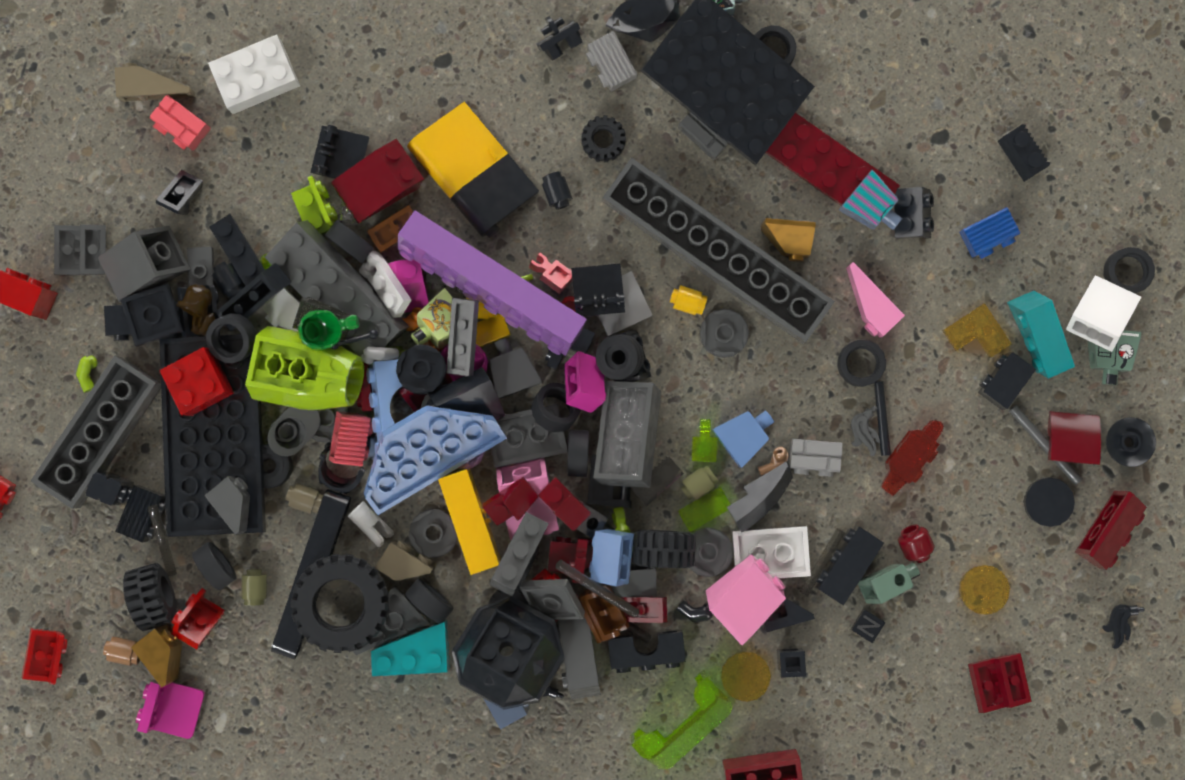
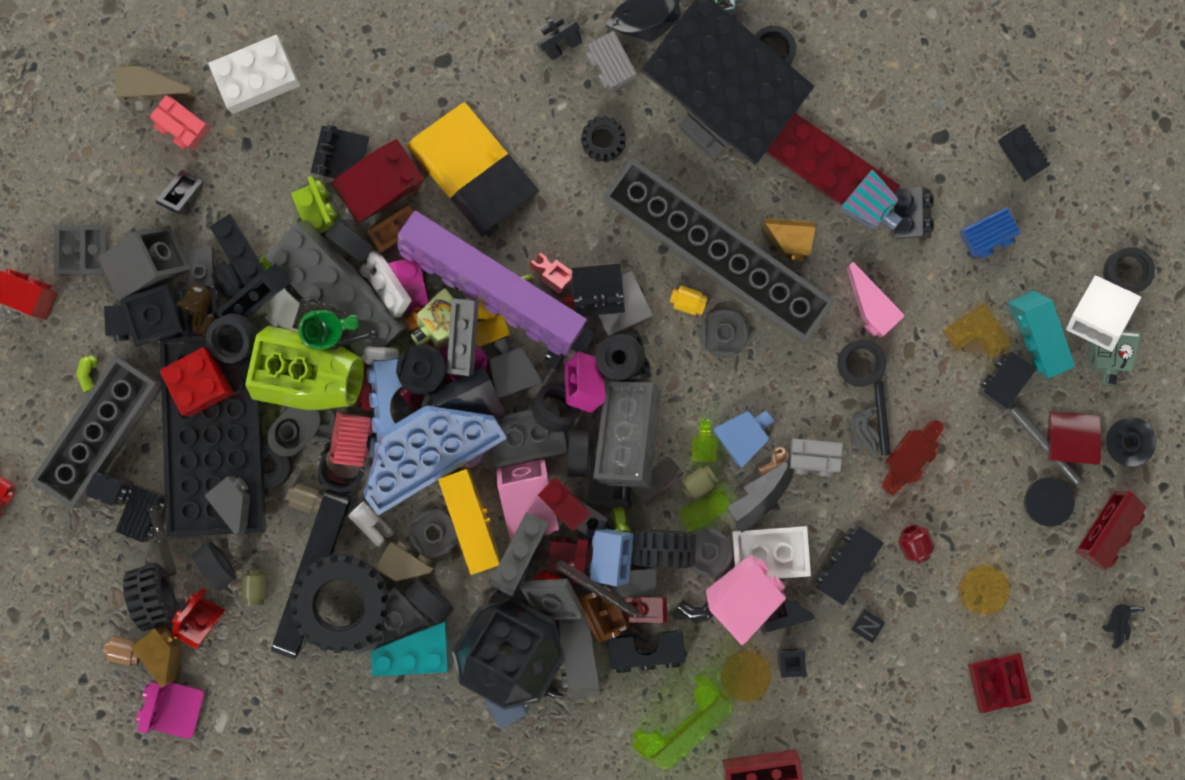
red bracket [21,628,67,685] -> none
dark red slope [483,477,538,526] -> none
black brick [542,171,573,210] -> none
sand green torso [858,563,920,604] -> none

